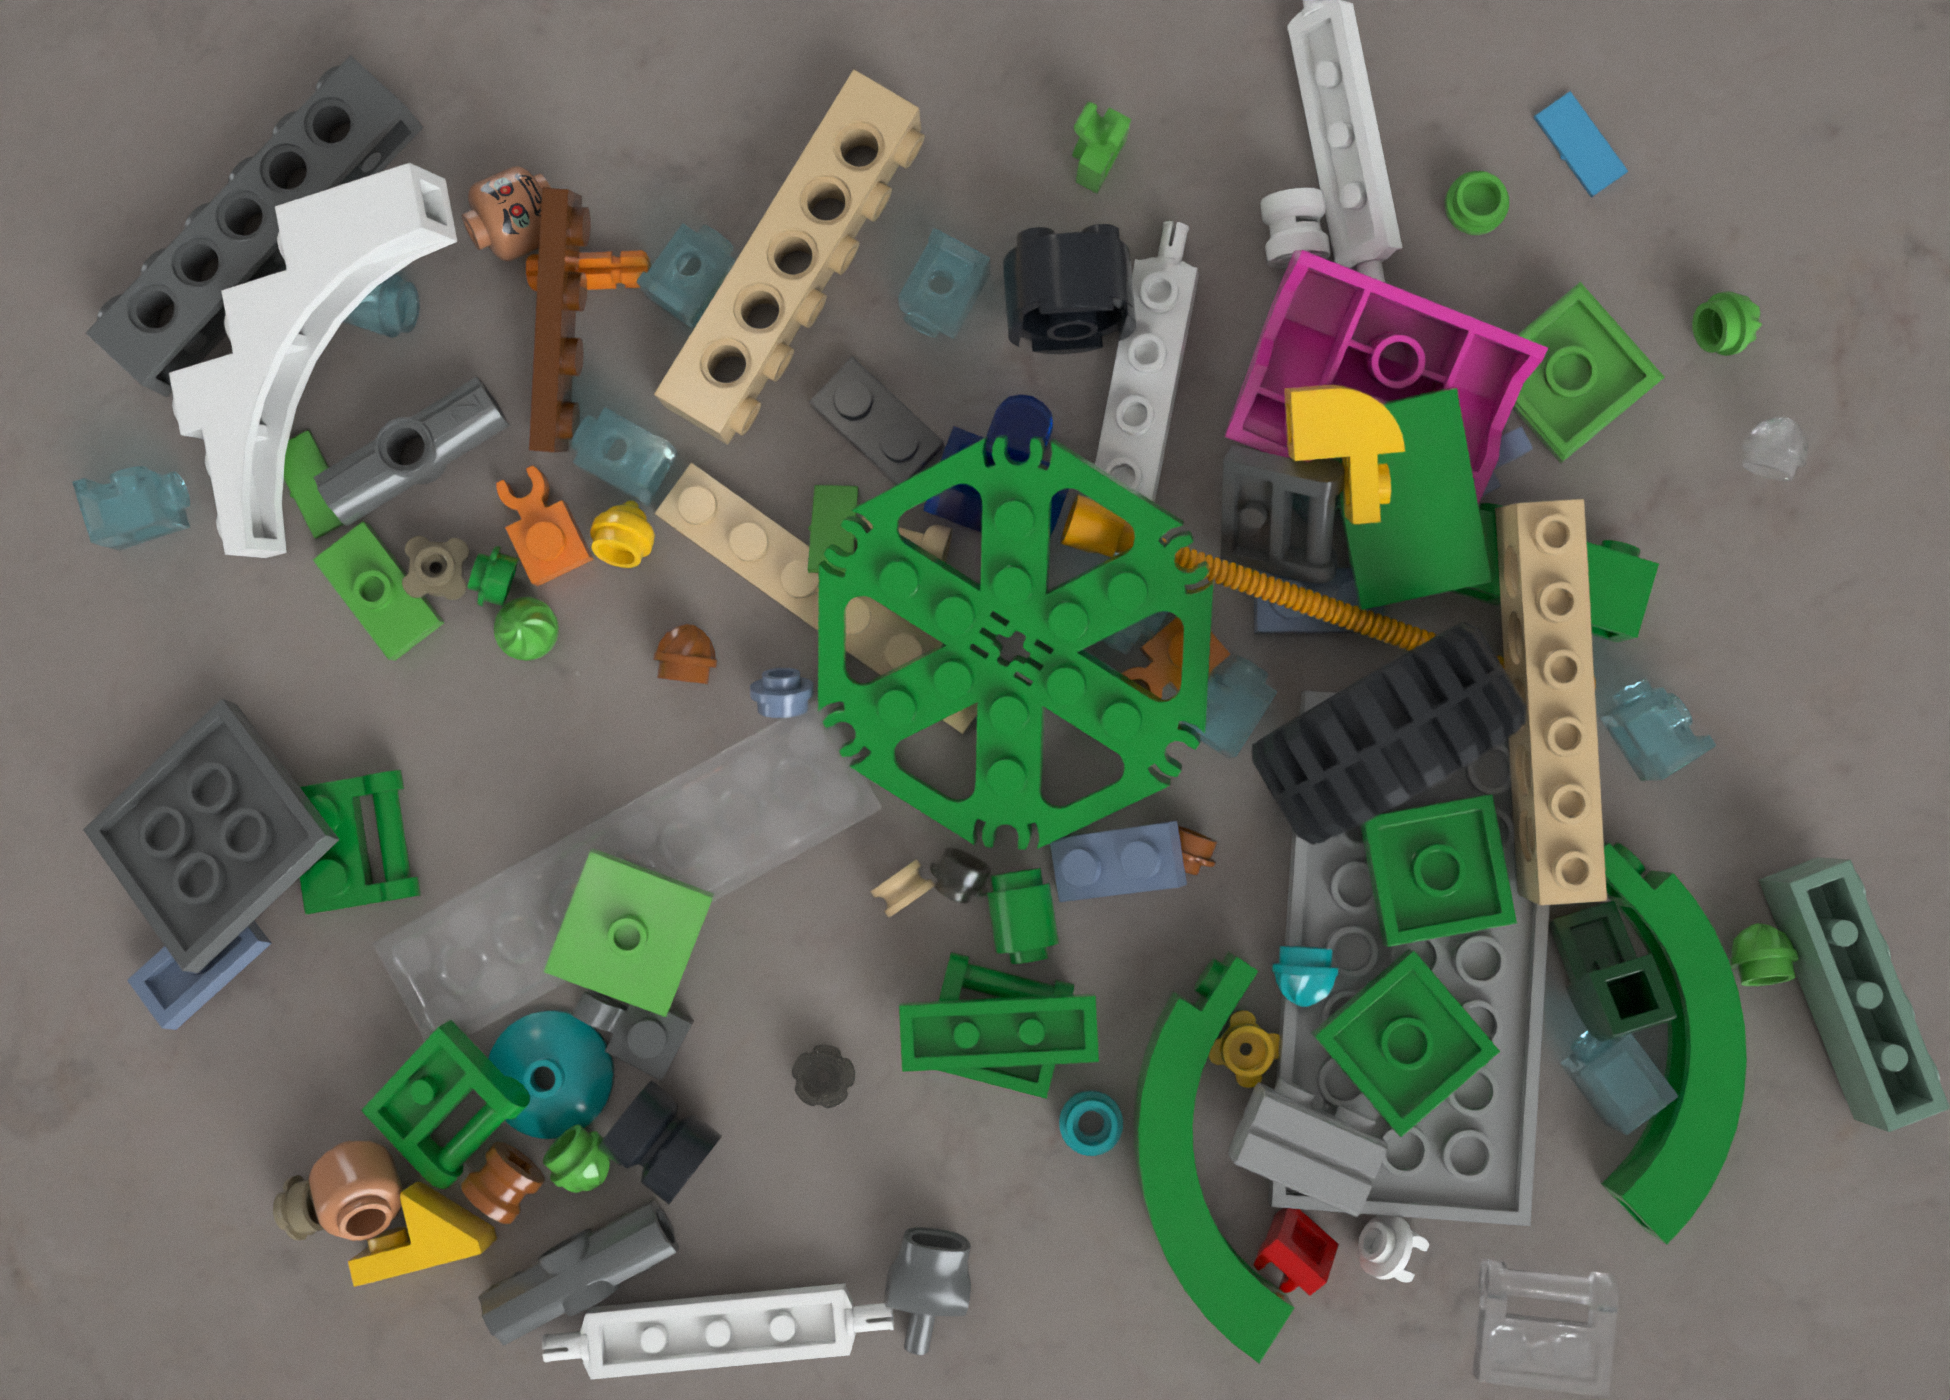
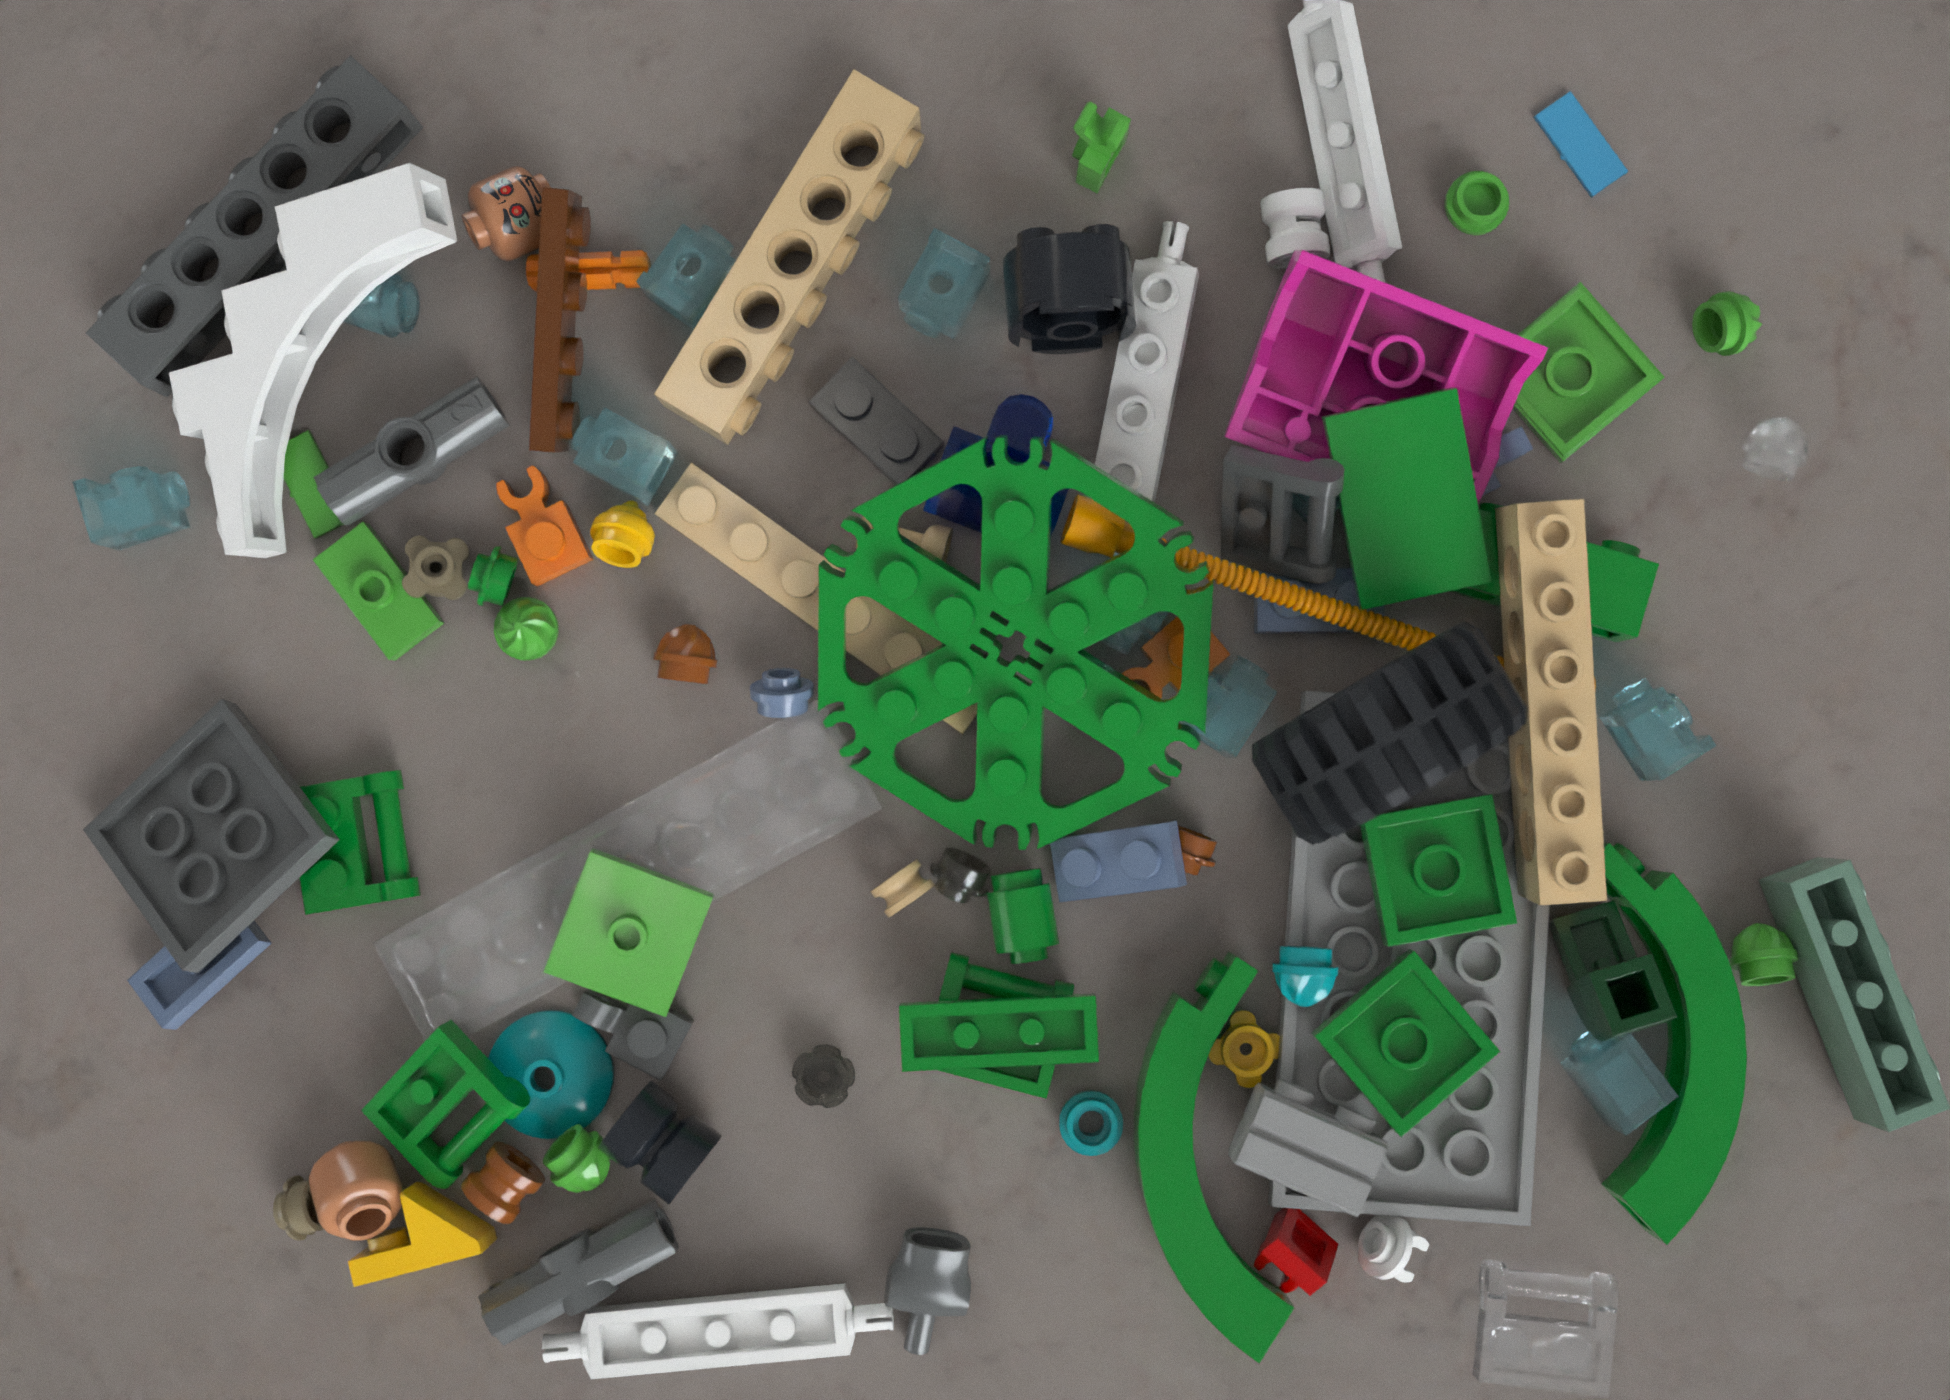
bright green window [808,485,859,573] -> none
yellow brick [1284,385,1405,524] -> none

